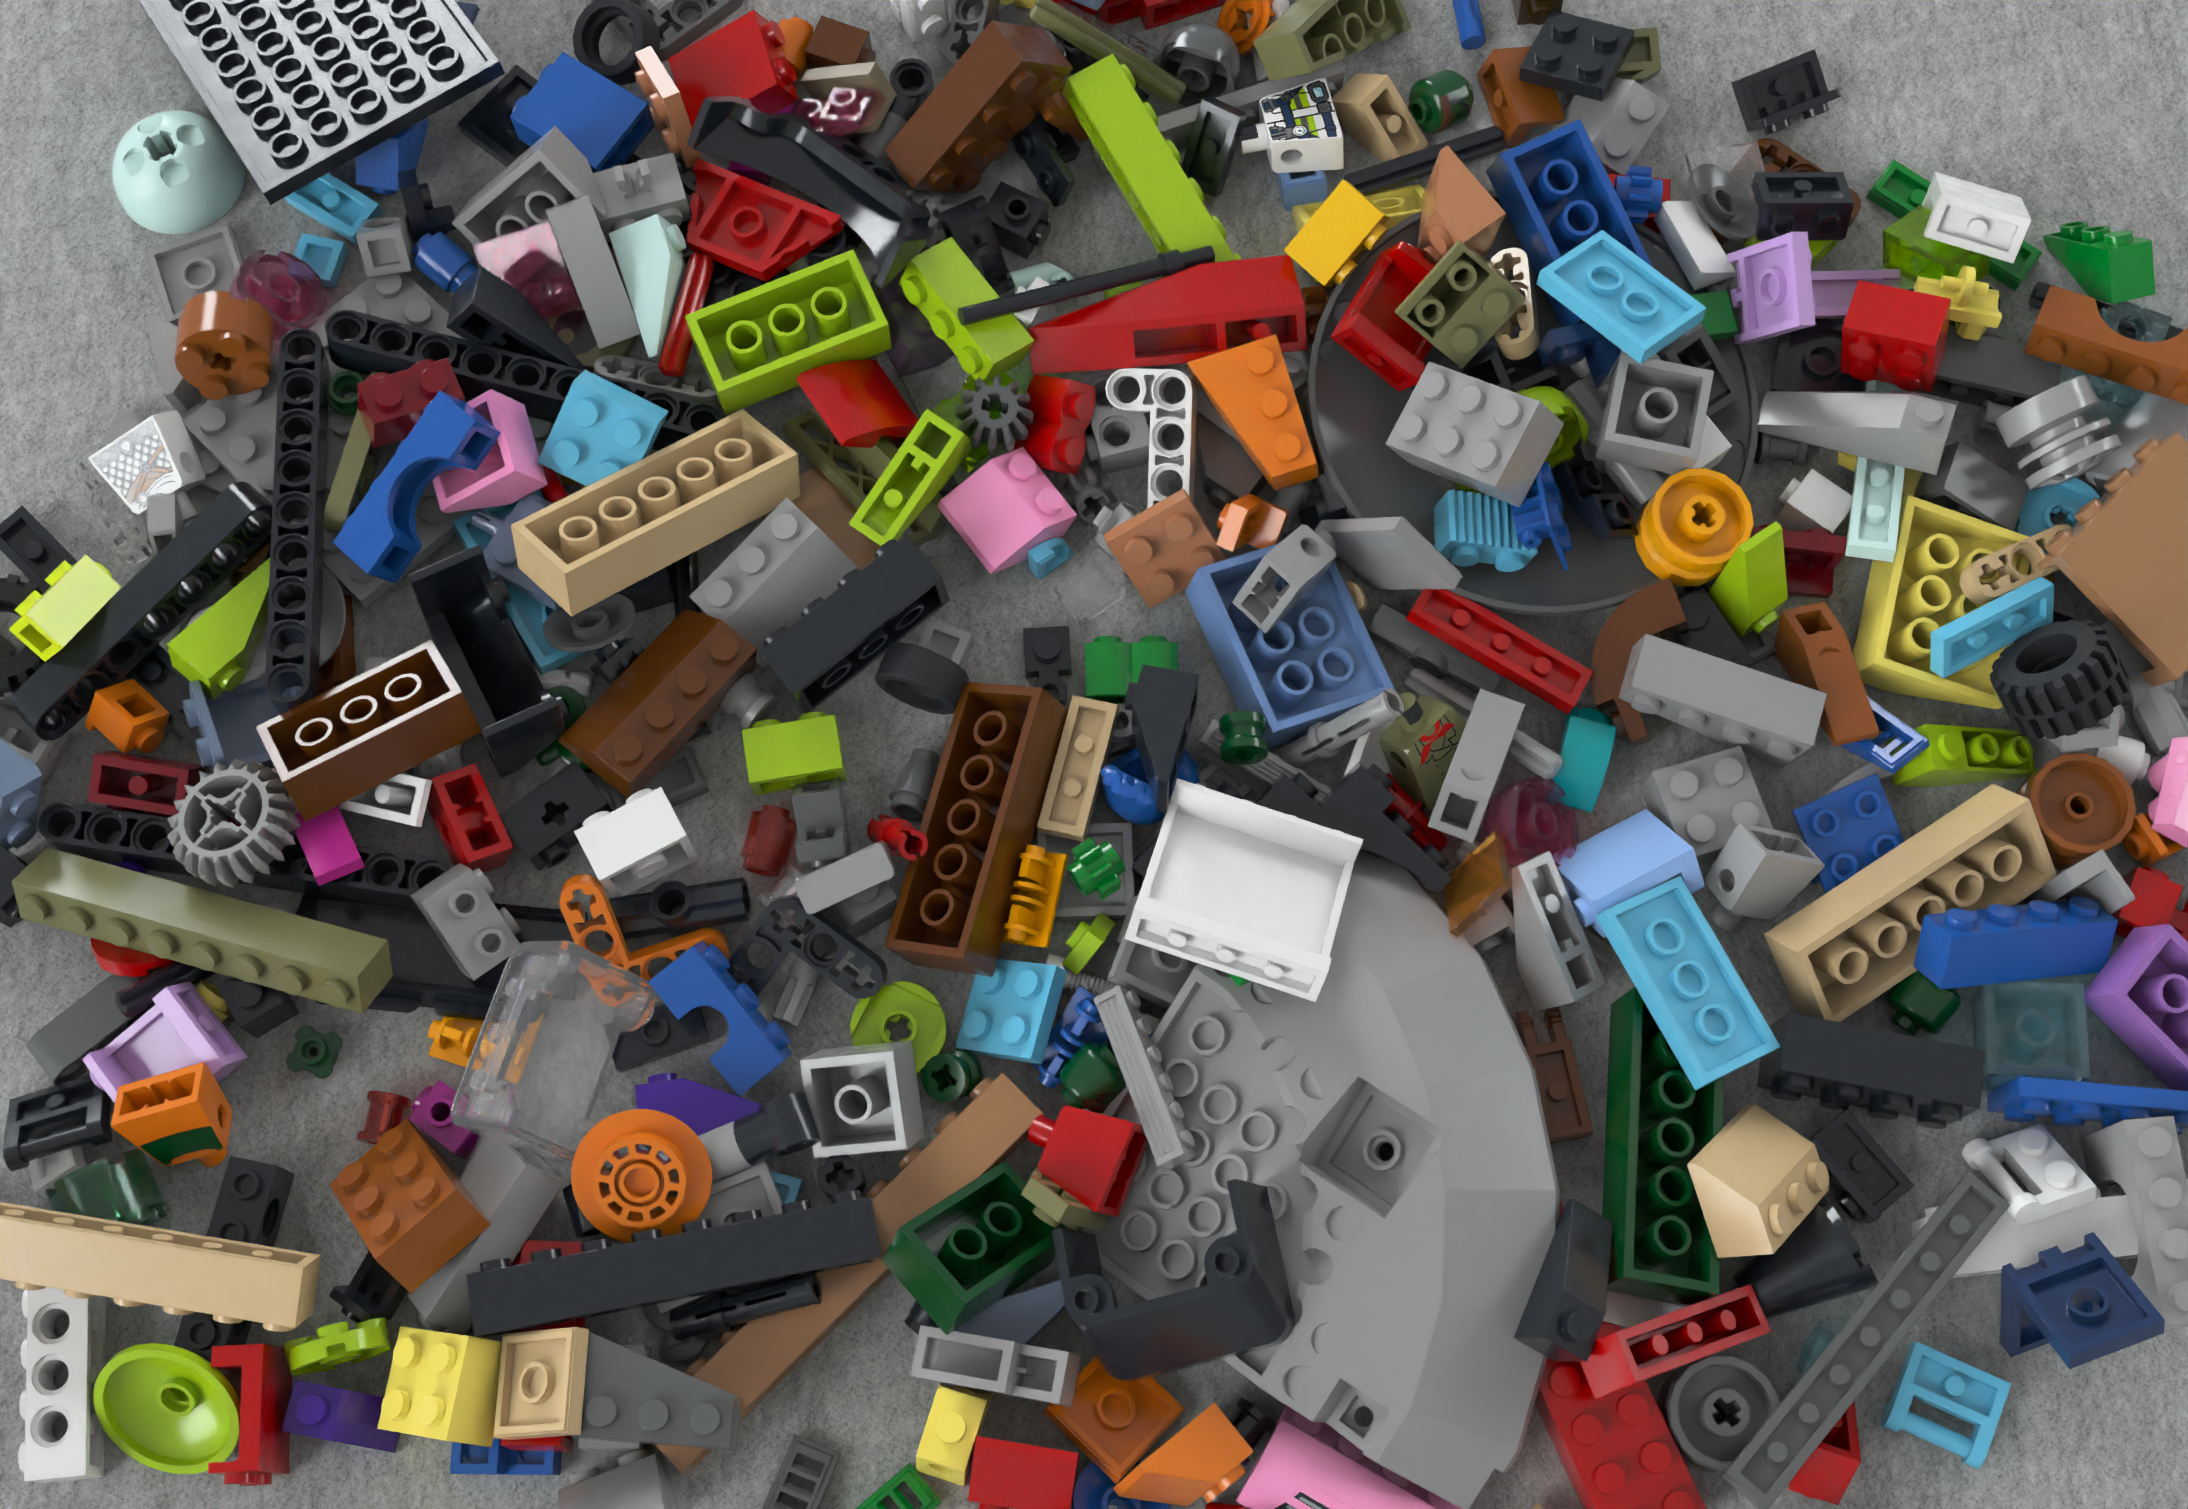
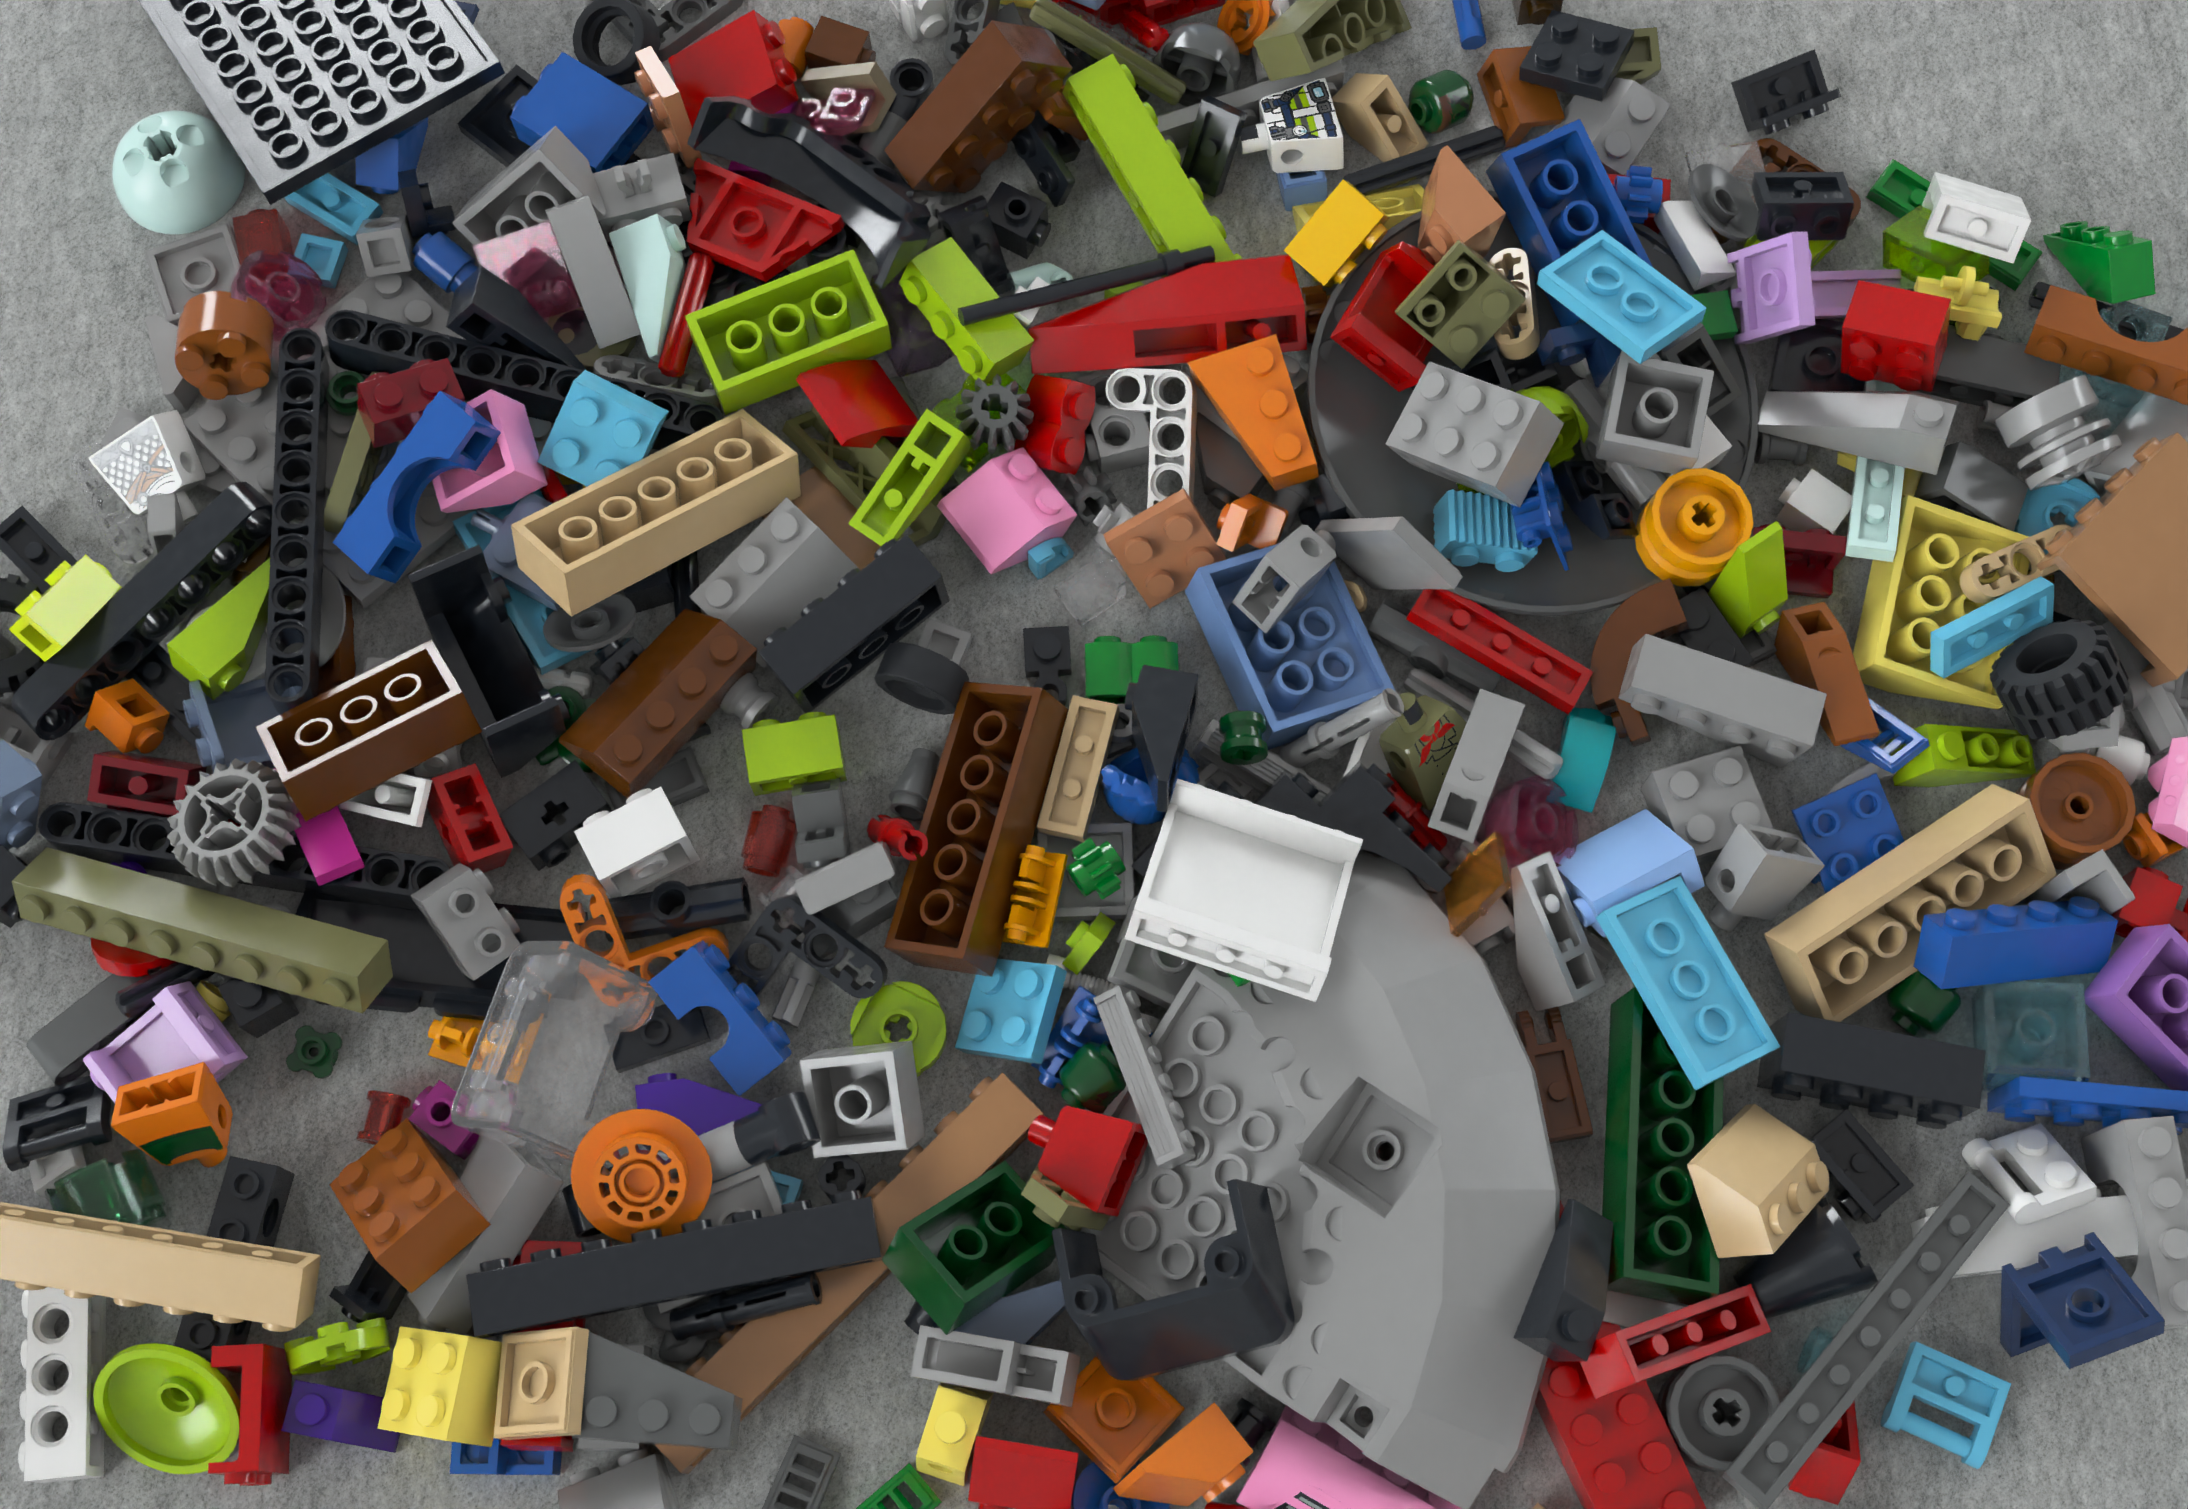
dark green wheel [922,1049,982,1103] -> none
none -> clear red brick [232,208,293,285]
none -> red axle [1119,7,1169,52]

